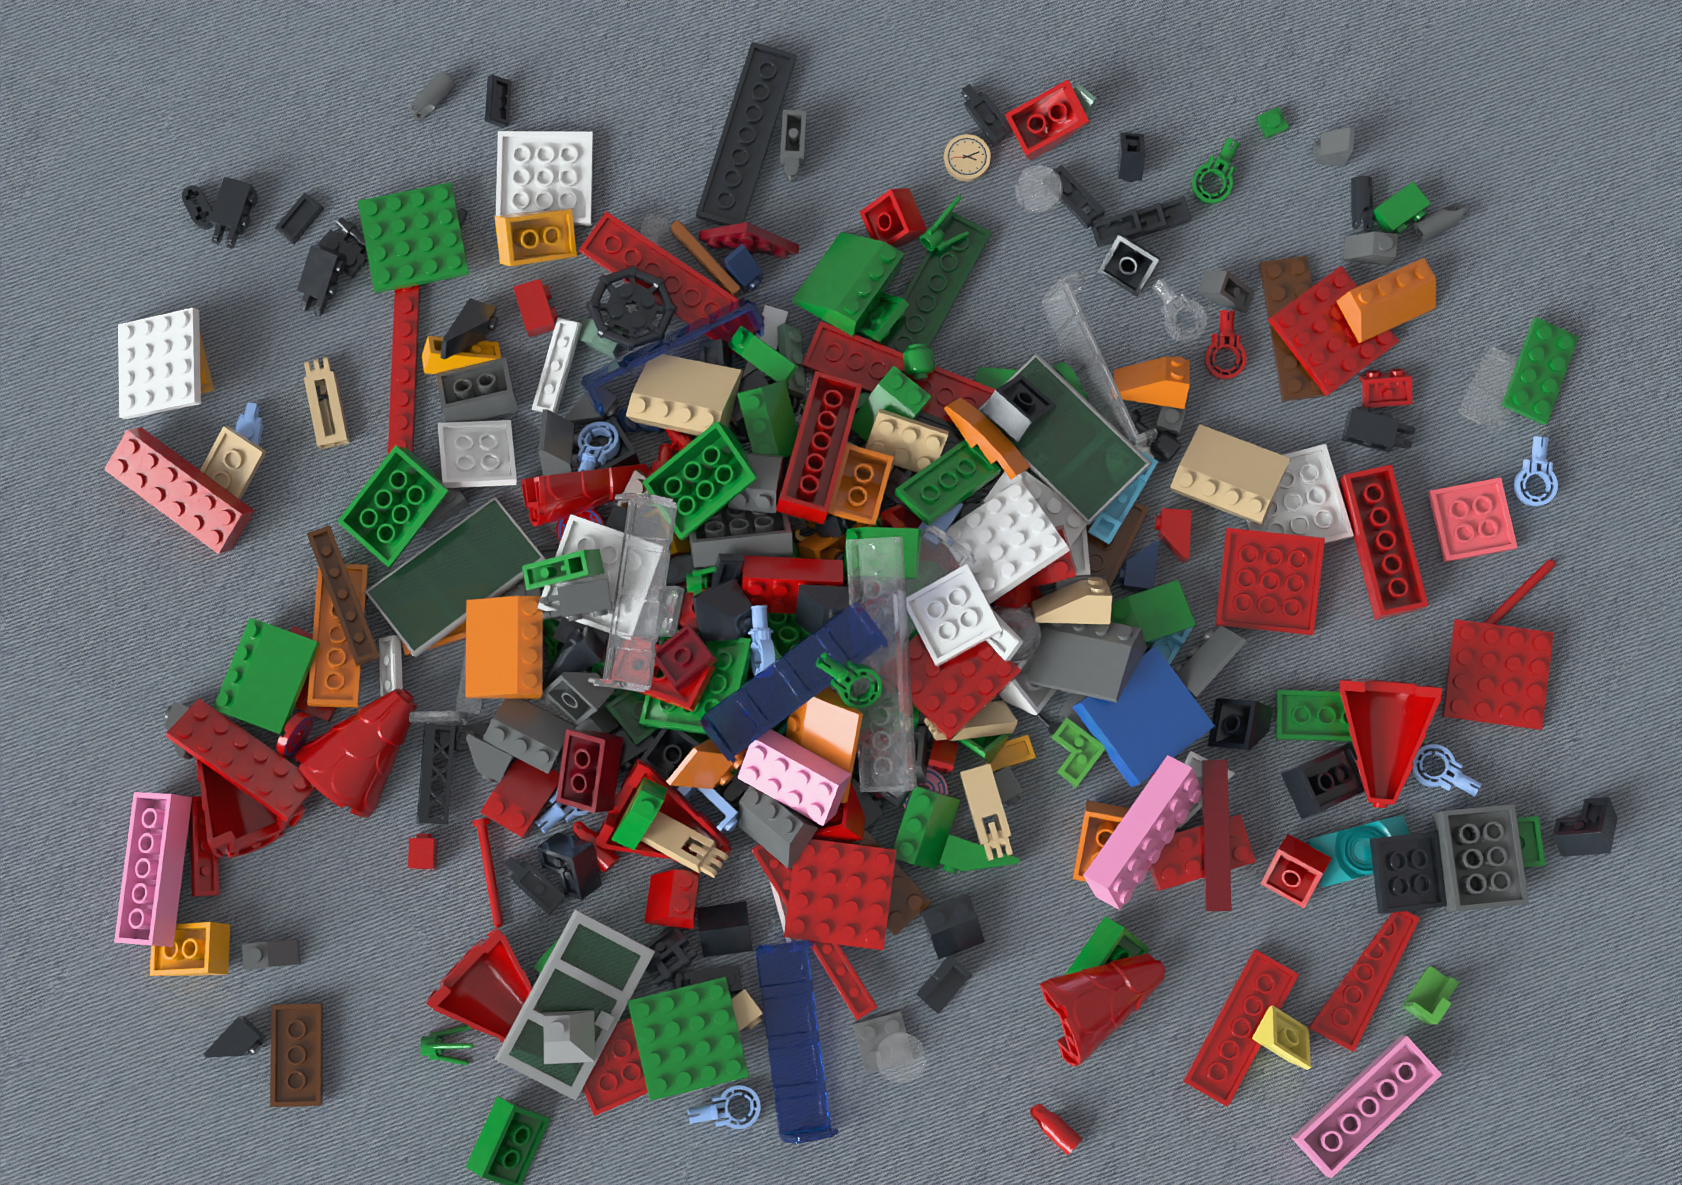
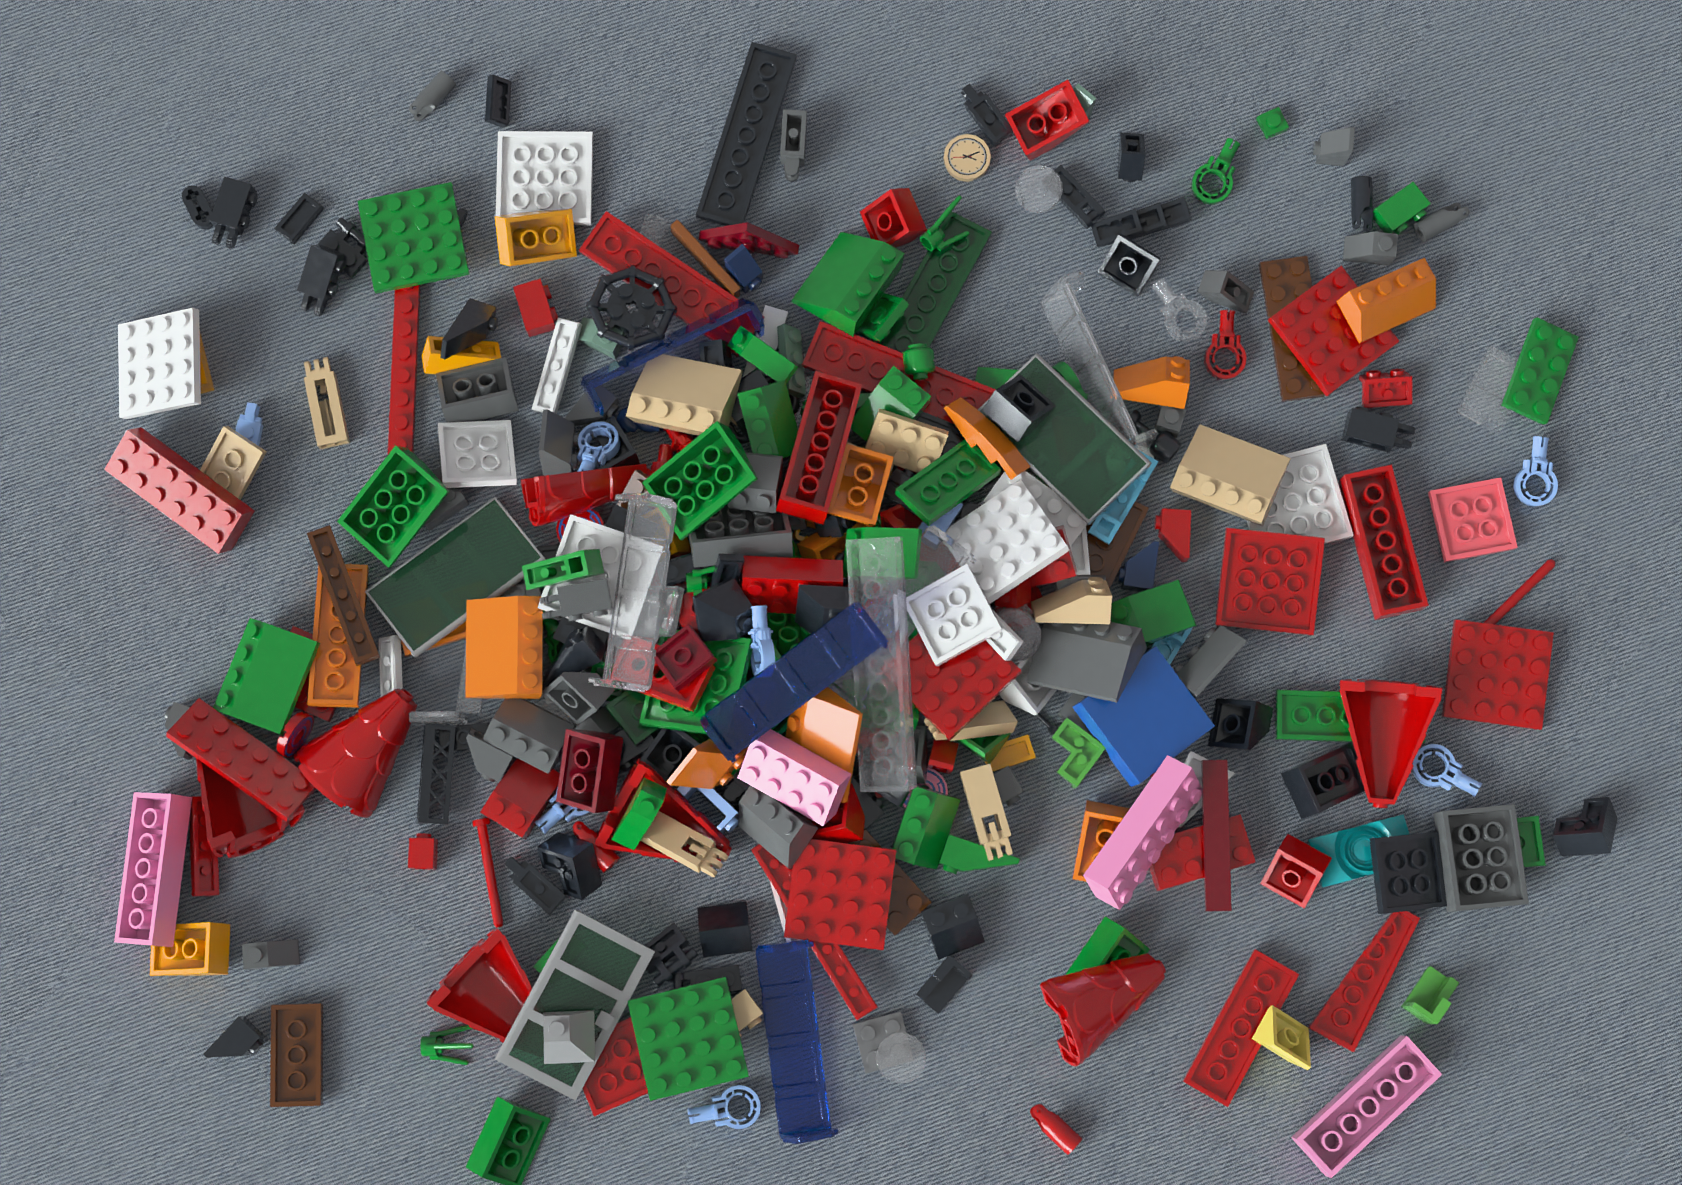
red slope [644,869,700,929] -> none
green pin [816,653,882,709] -> none

